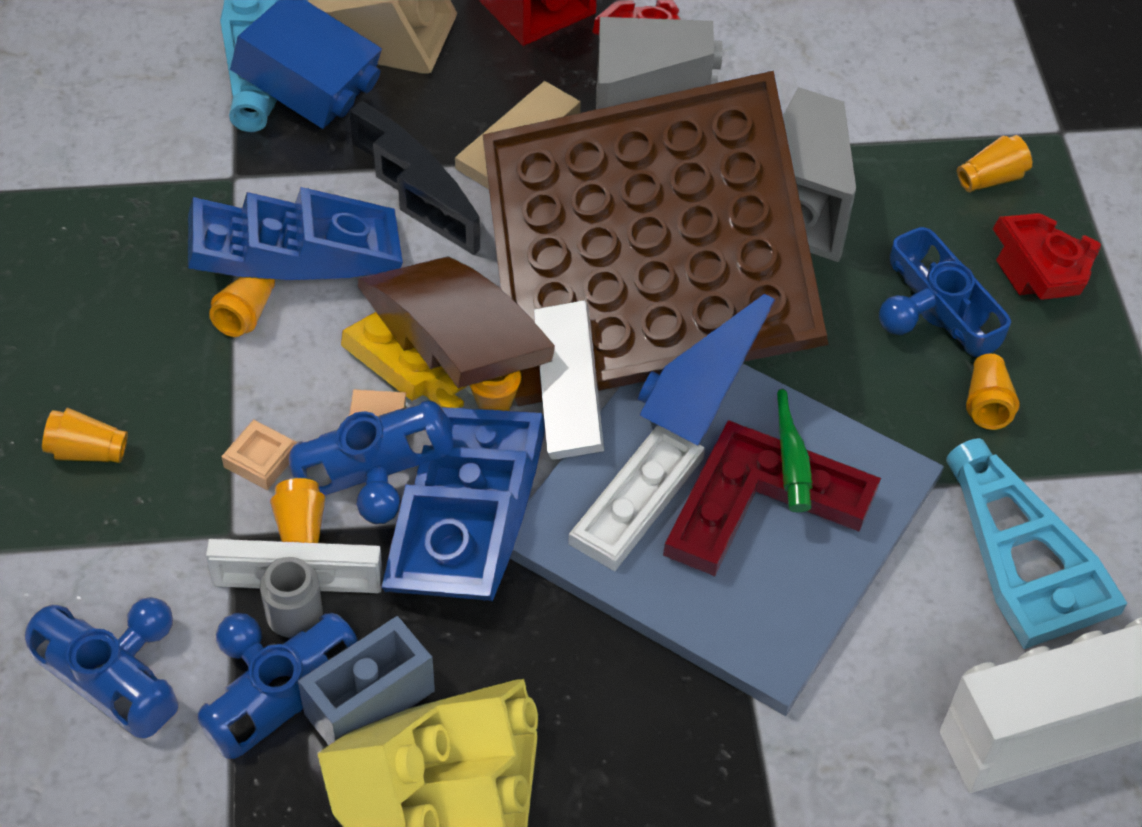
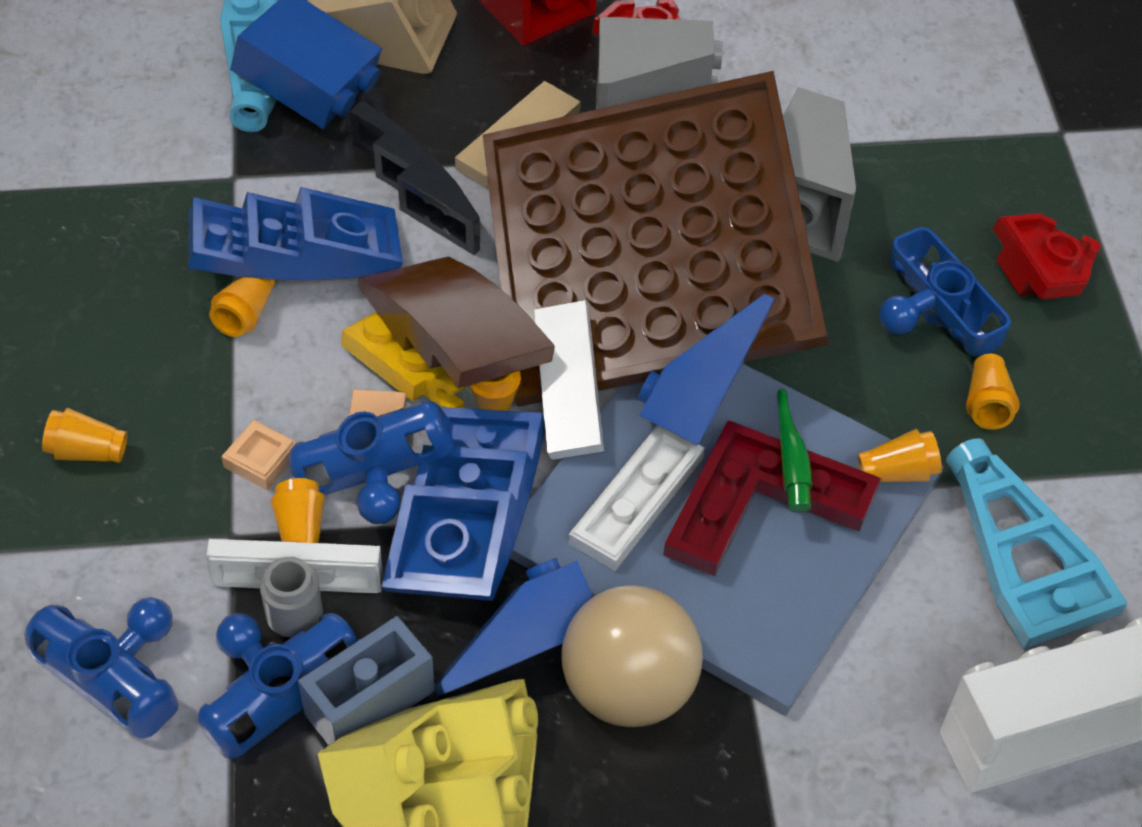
light orange cone [957,135,1033,192] -> none
none -> blue slope [434,558,593,698]
none -> tan piece [561,585,703,727]
none -> light orange cone [857,429,942,482]

